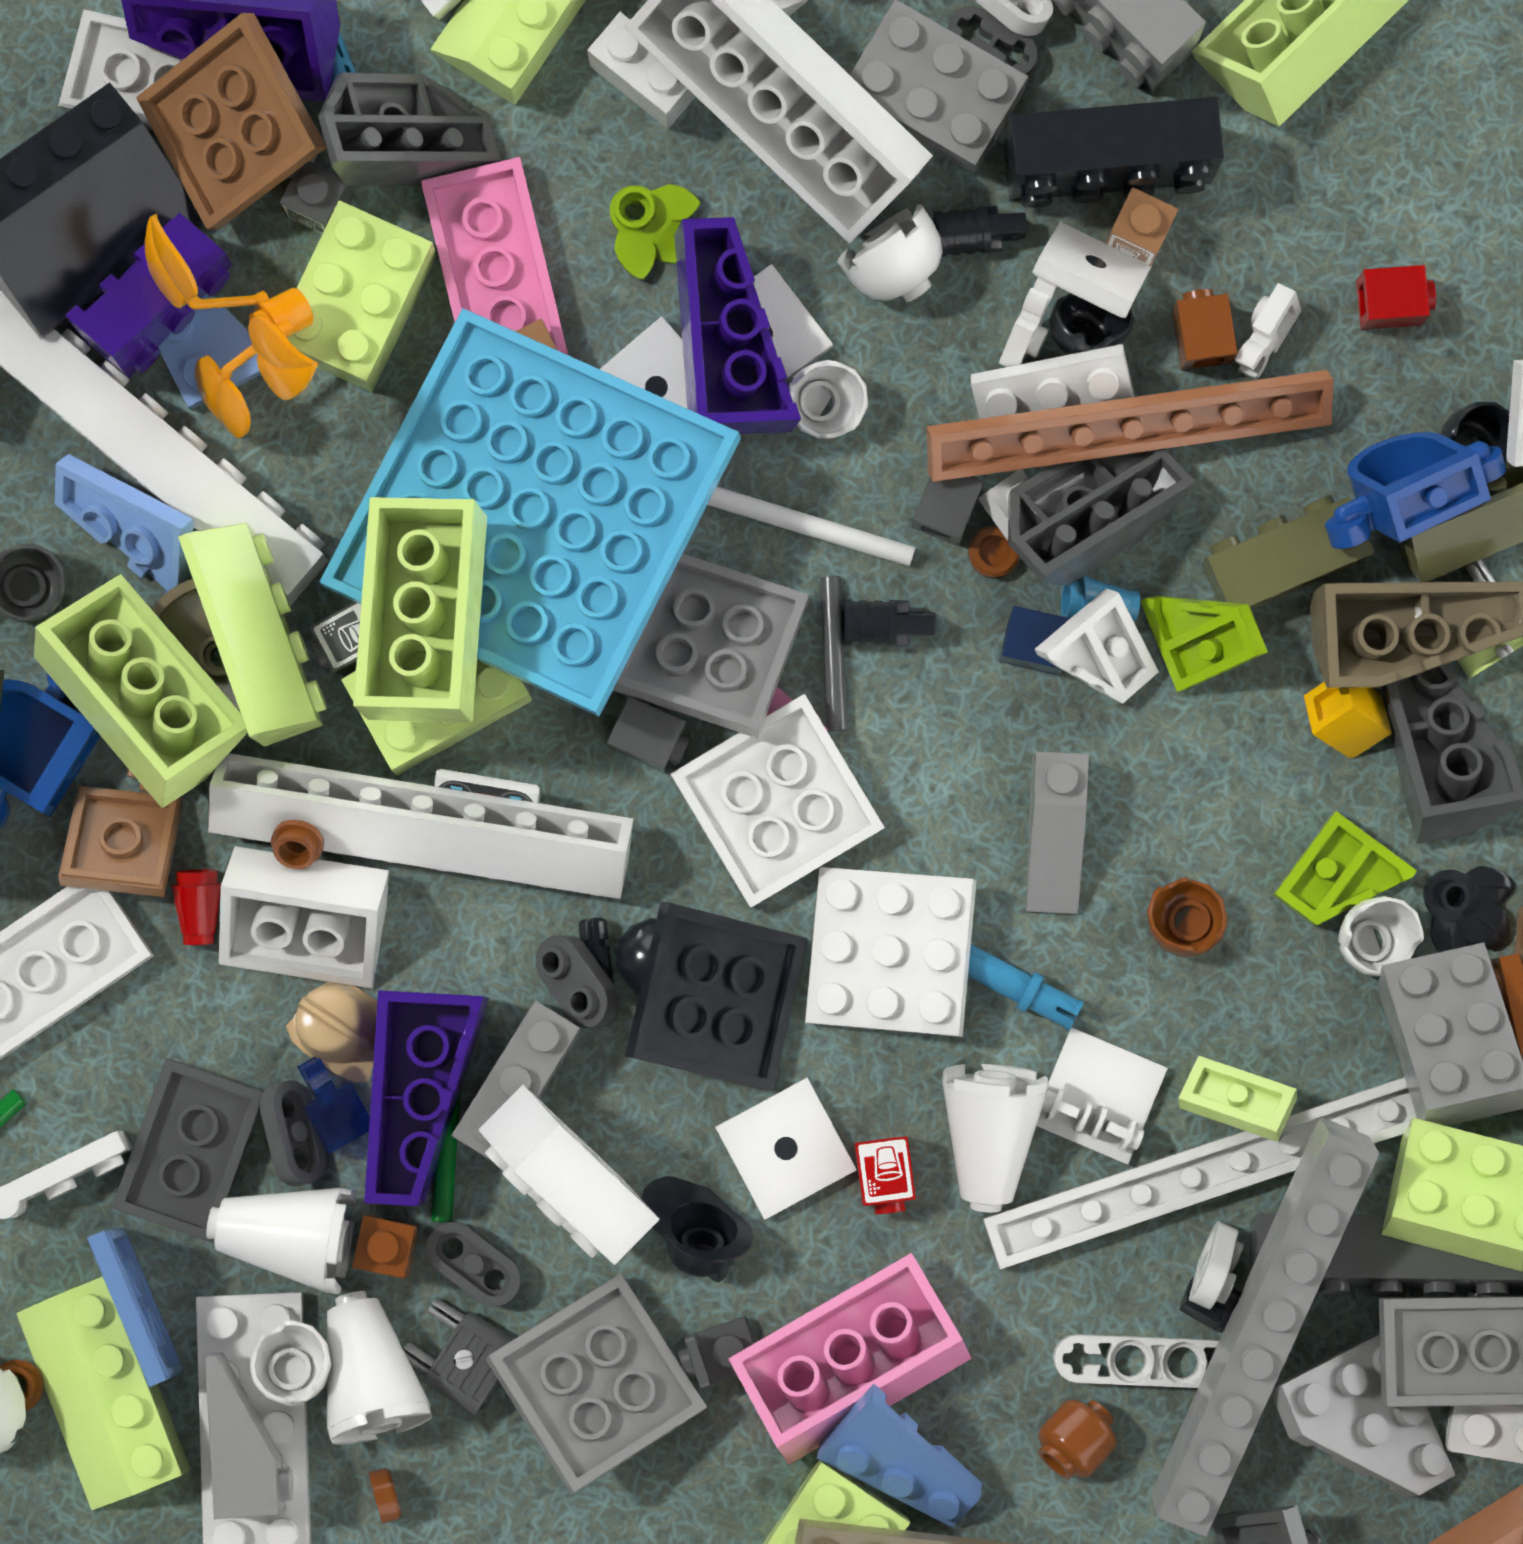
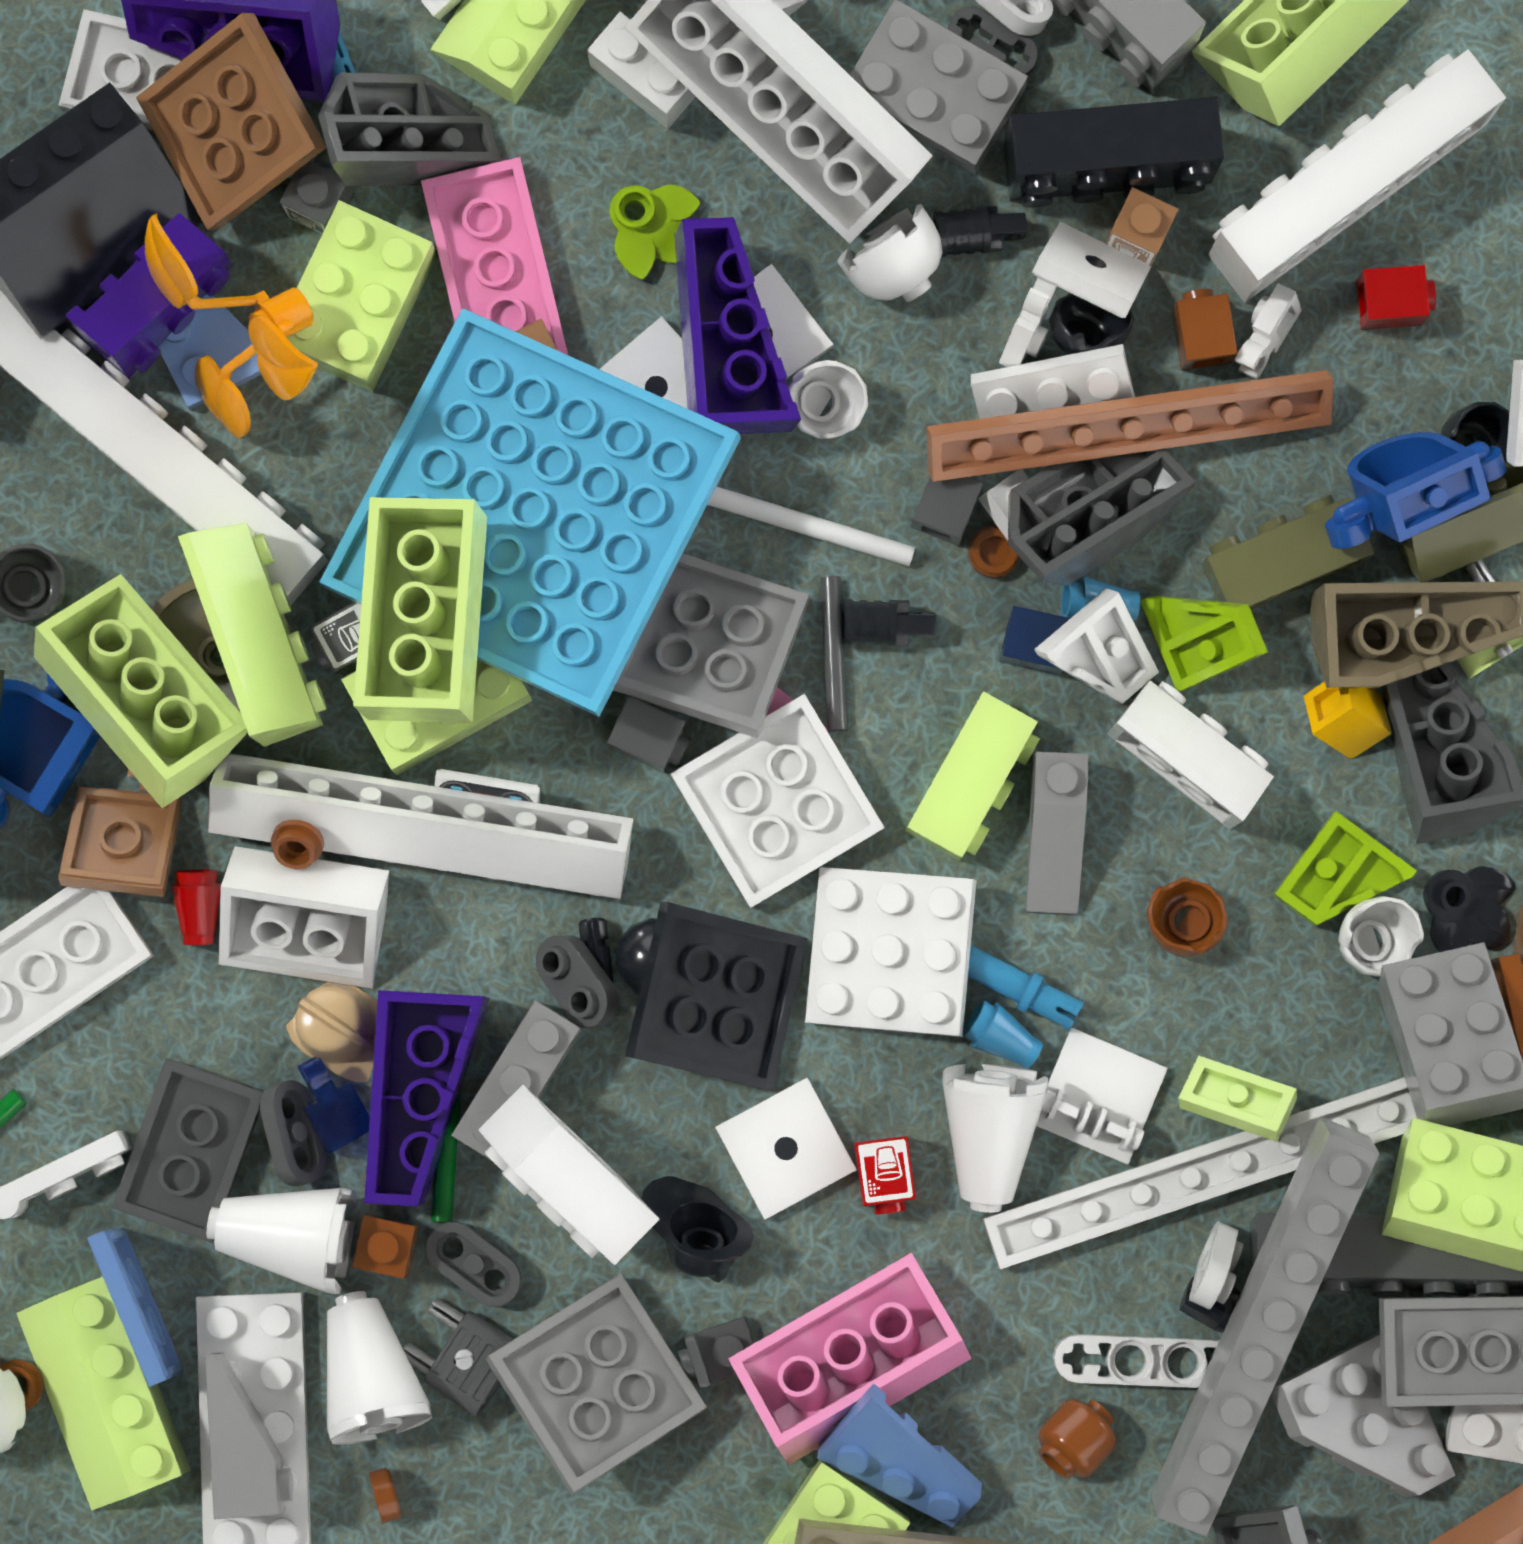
light blue wing [54,454,194,595] -> none
white hair [250,1320,332,1406] -> none
none -> yellowish green brick [905,691,1040,861]
none -> dark azure cone [963,1000,1043,1069]
none -> white slope [1107,681,1274,830]
none -> white brick [1208,49,1506,303]

